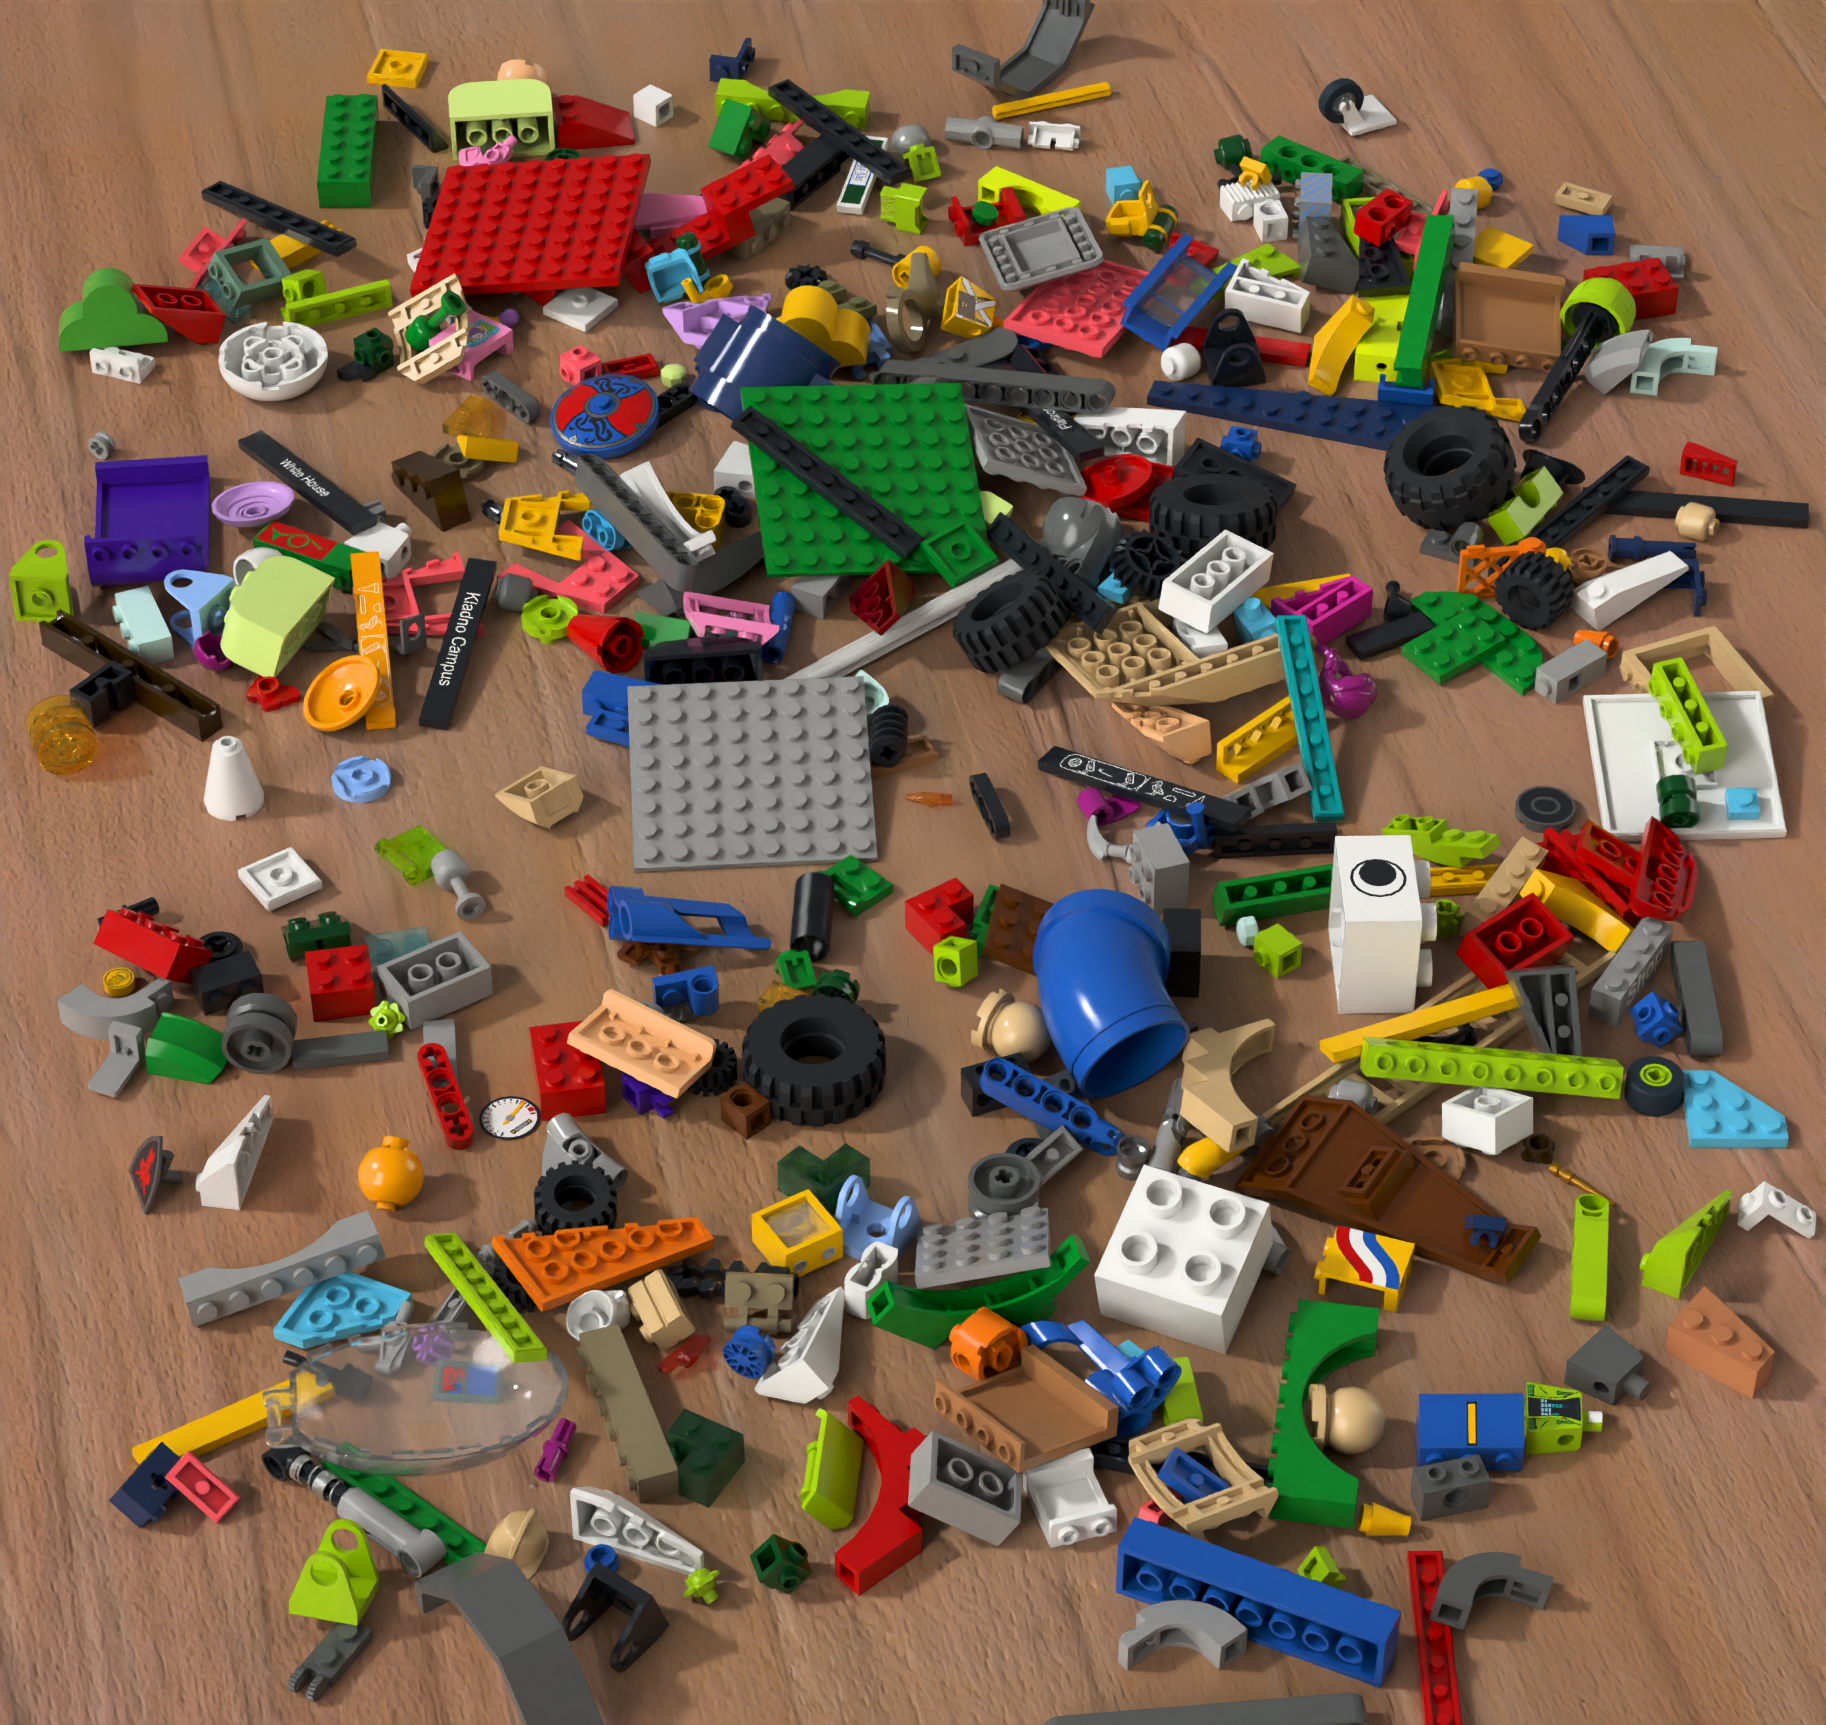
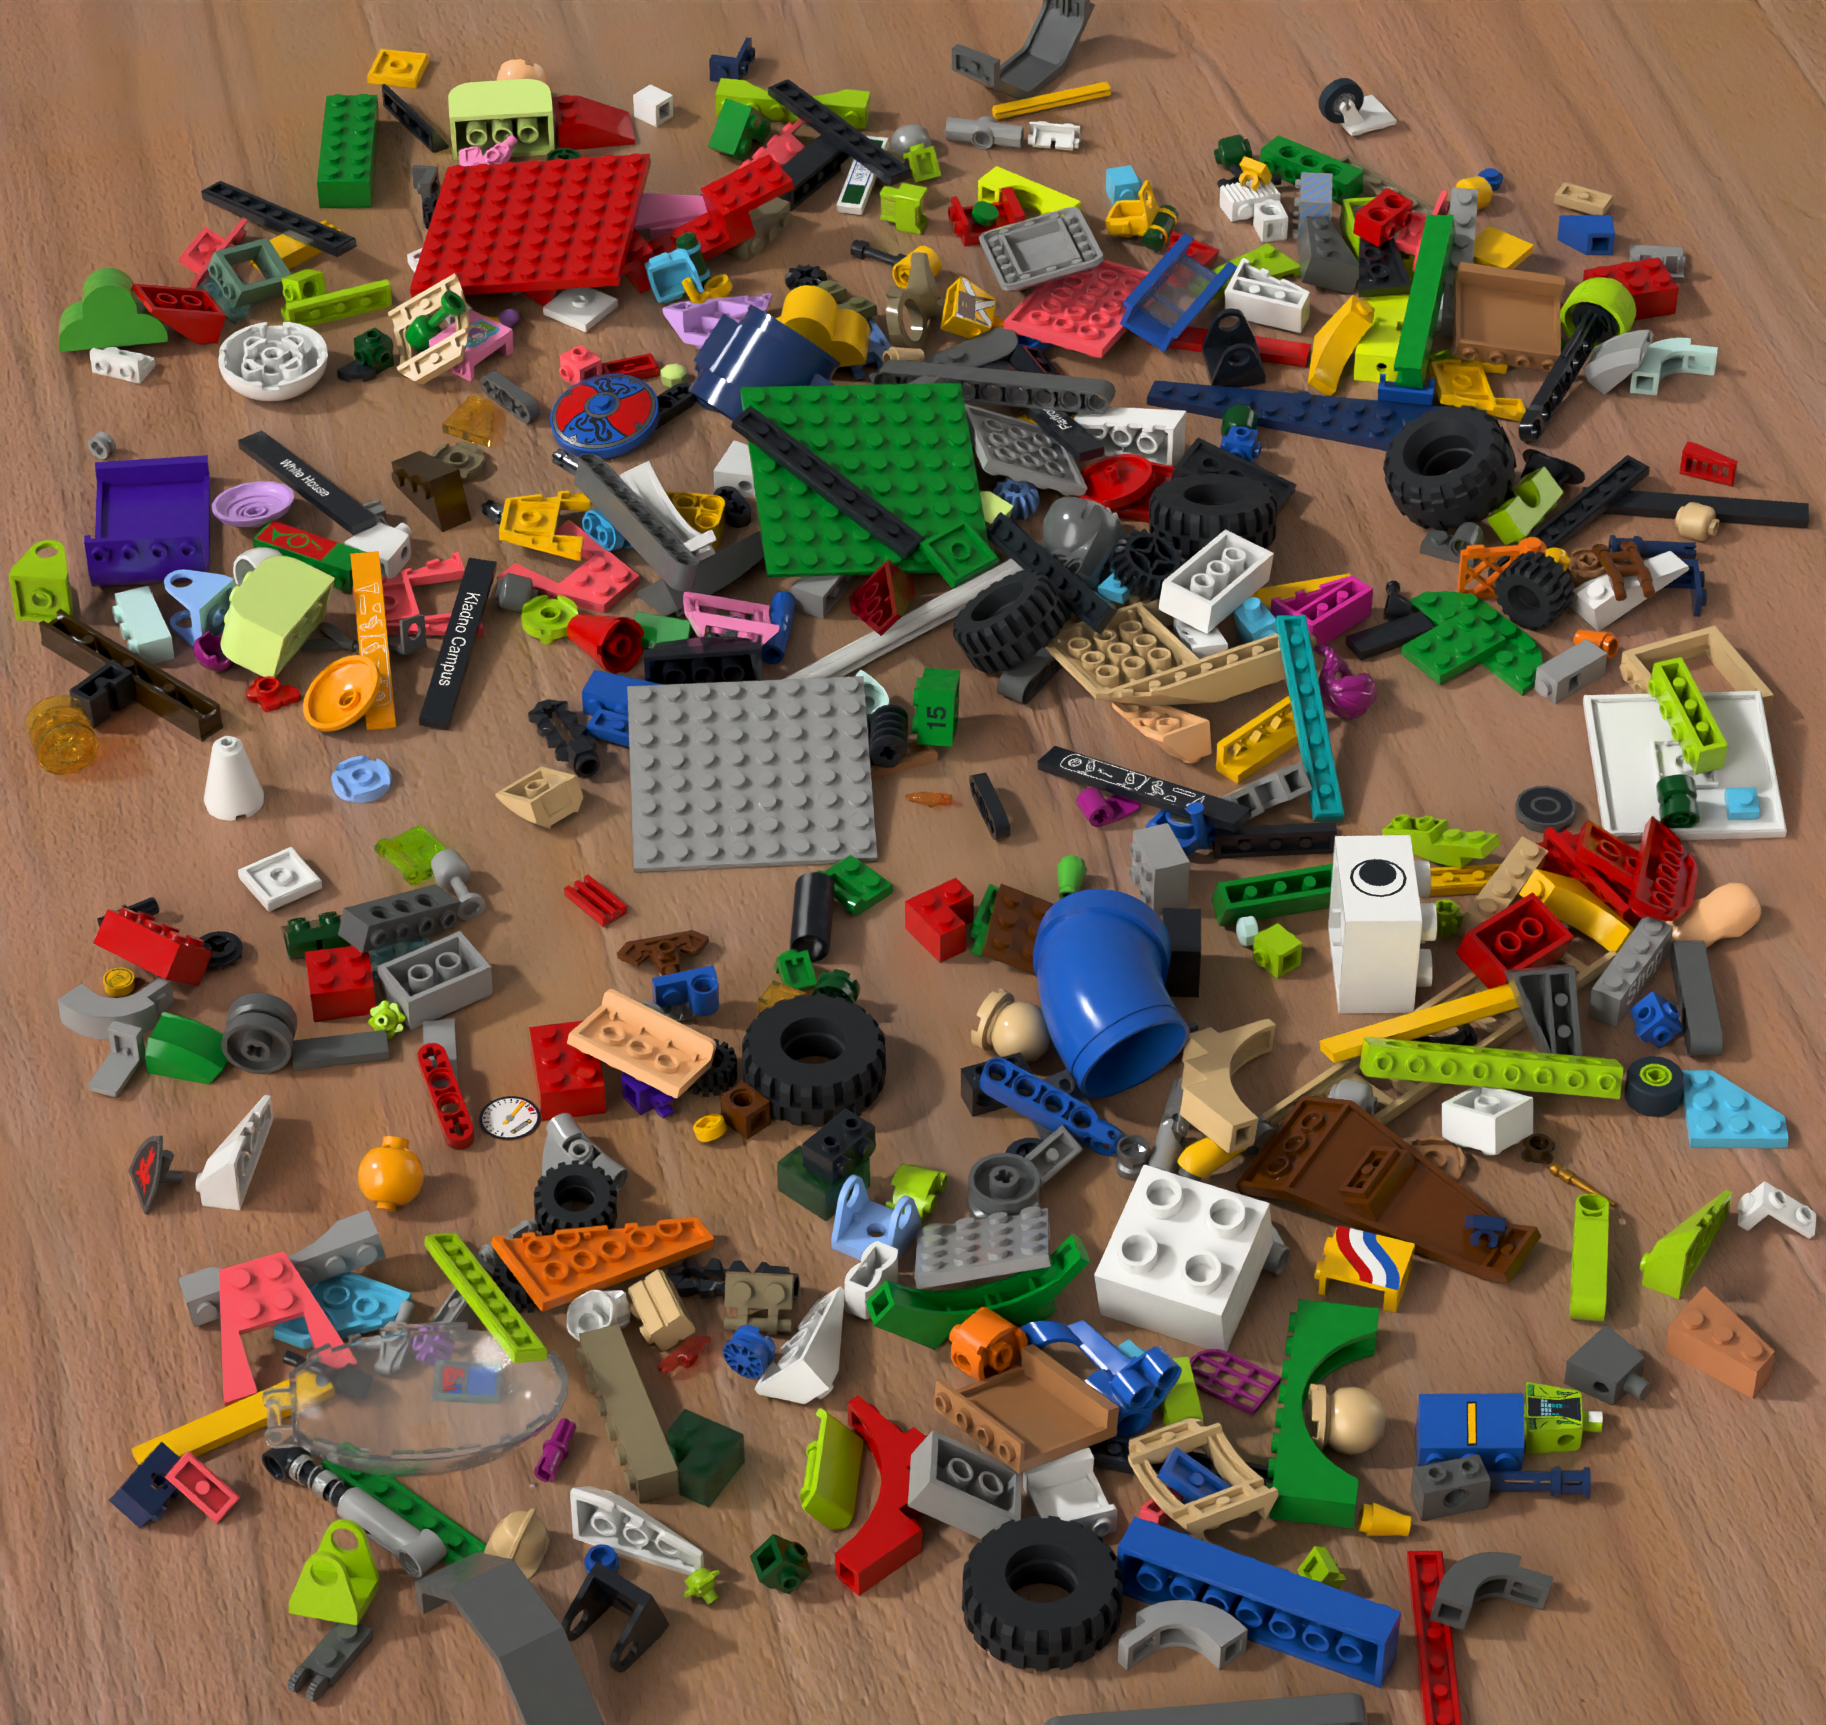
black brick [189,951,264,1016] -> none
yellow slope [457,435,519,463] -> none
blue panel [607,886,772,950] -> none
yellow piece [751,1189,843,1277] -> none
lime brick [933,936,978,988] -> none
light grey piece [1087,815,1162,864] -> none
white head [1161,343,1201,381] -> none
none -> coral wing [219,1251,356,1407]
none -> dark grey brick [338,884,460,953]
none -> black sword [528,699,600,777]
none -> yellow tile [693,1114,727,1142]
none -> black brick [802,1108,876,1185]
none -> tan cone [882,347,925,364]
none -> lime cylinder [886,1163,949,1226]
none -> green brick [912,668,960,747]
none -> black tyre [962,1516,1123,1672]
none -> medium blue gear [993,478,1040,521]
none -> bright green cone [1057,855,1087,899]
none -> magenta window [1190,1349,1281,1416]
none -> dark green head [1221,404,1258,437]
none -> dark blue pin [1486,1466,1591,1498]
none -> reddish brown piece [1592,541,1655,601]
none -> light nougat hair [1665,882,1761,948]

